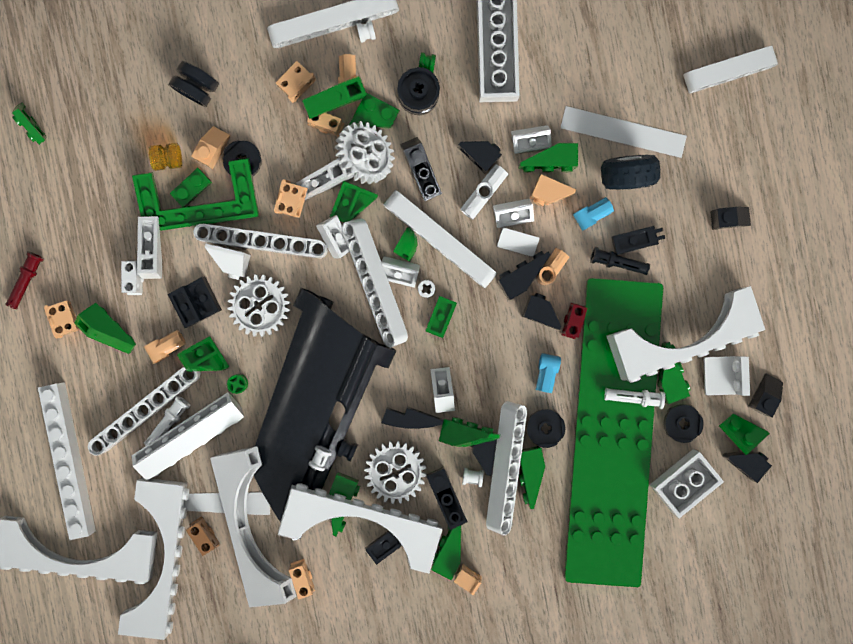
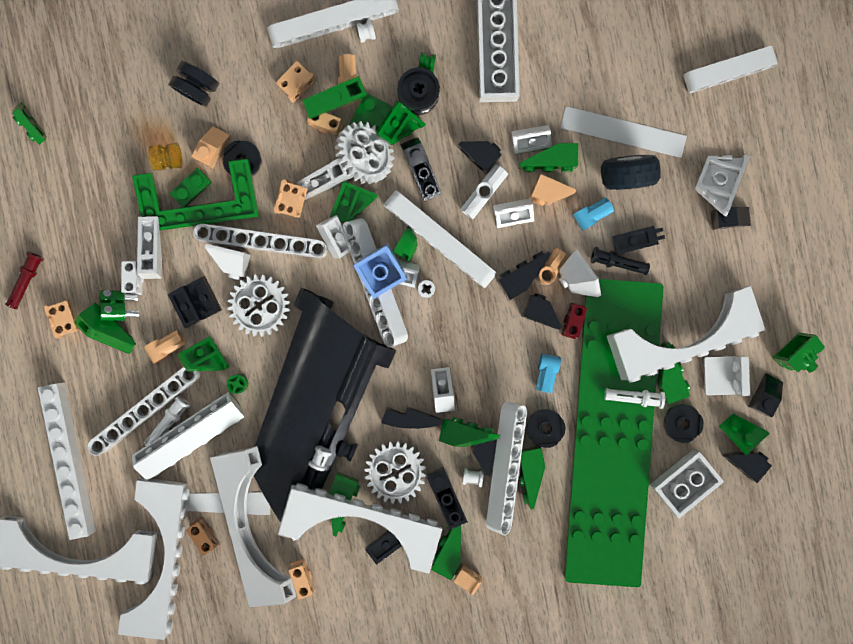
green plate [425,296,457,338] -> none
white slope [497,228,540,257] -> none
none -> green piece [99,290,139,321]
none -> light blue slope [353,243,408,299]
none -> green wing [375,101,426,145]
none -> white slope [559,250,601,297]
none -> white wing [695,155,750,216]
none -> green brick [772,332,825,373]

